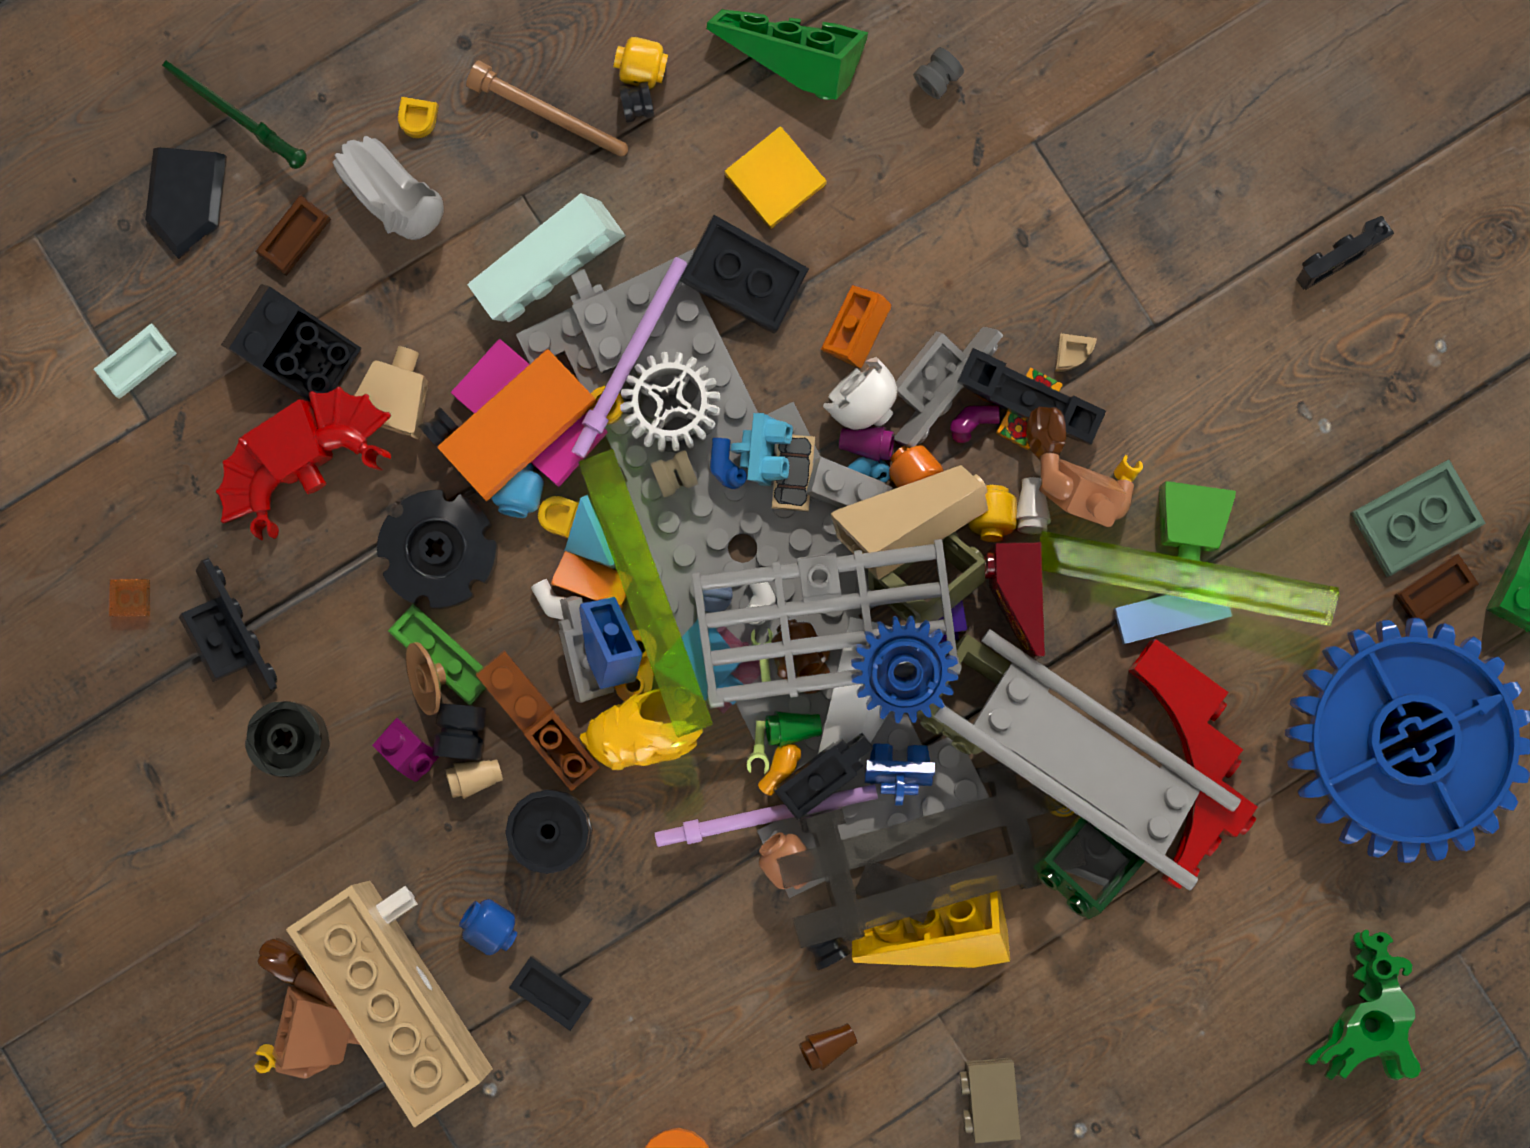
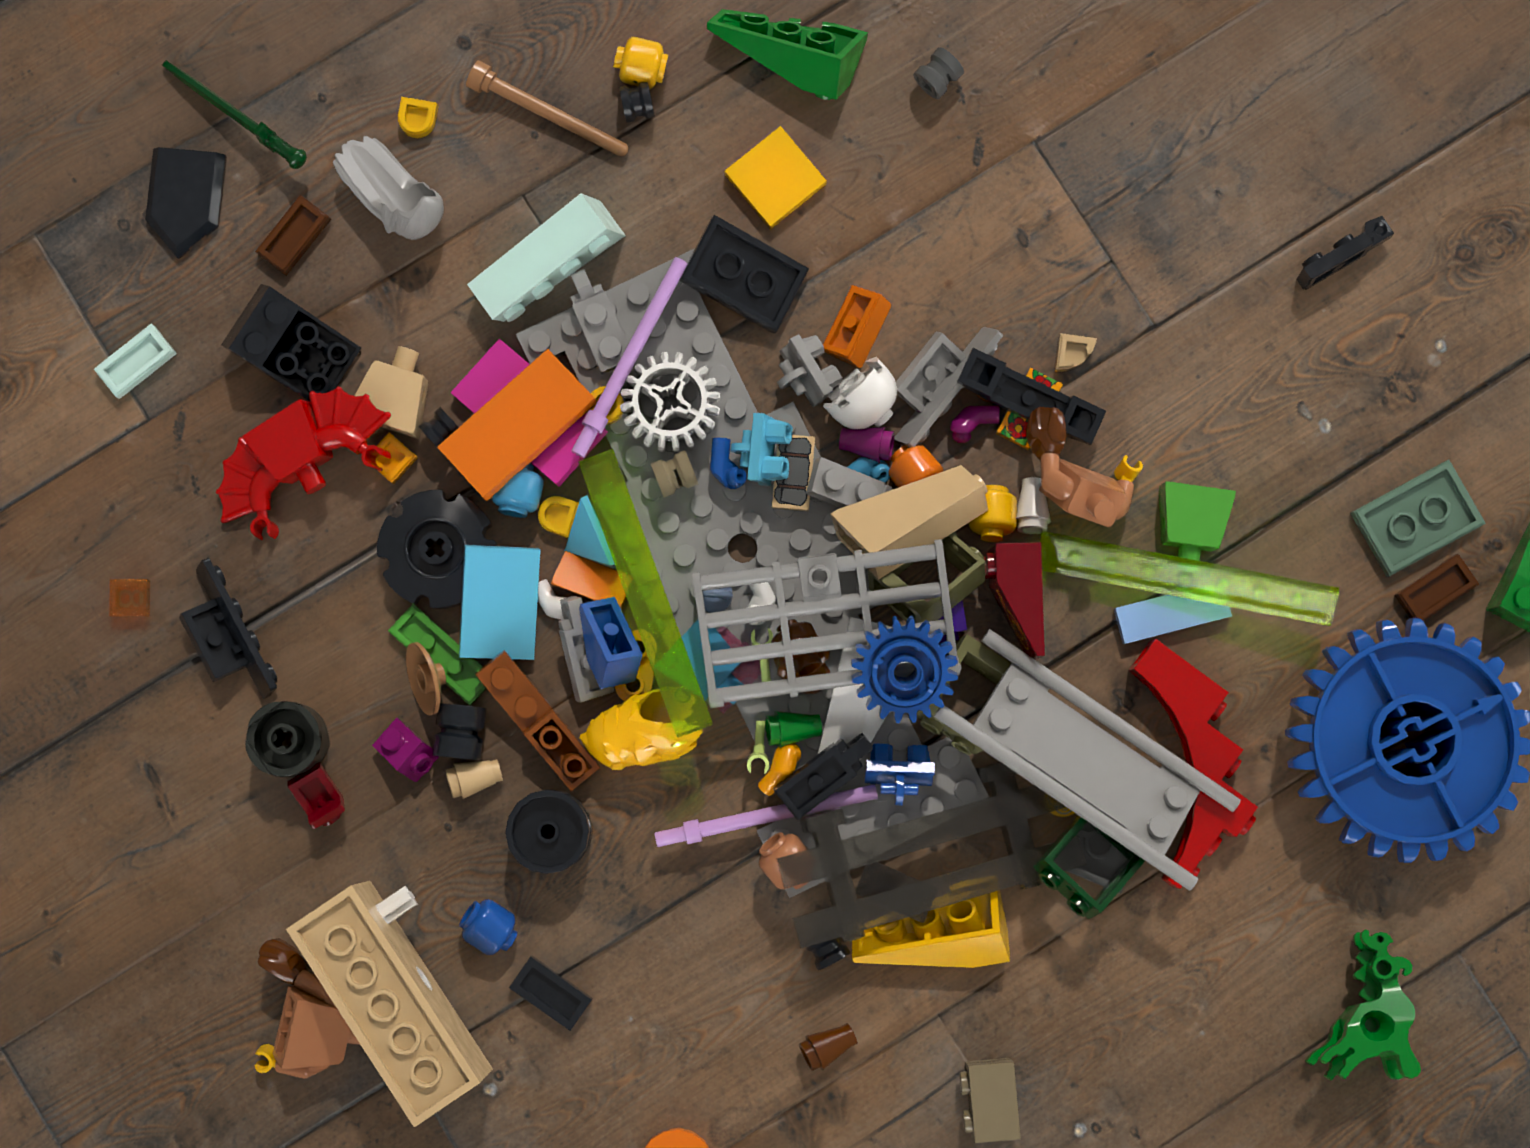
none -> dark red bracket [287,762,345,830]
none -> light orange tile [376,432,418,485]
none -> medium azure tile [459,545,541,660]
none -> light grey hips [777,334,843,407]

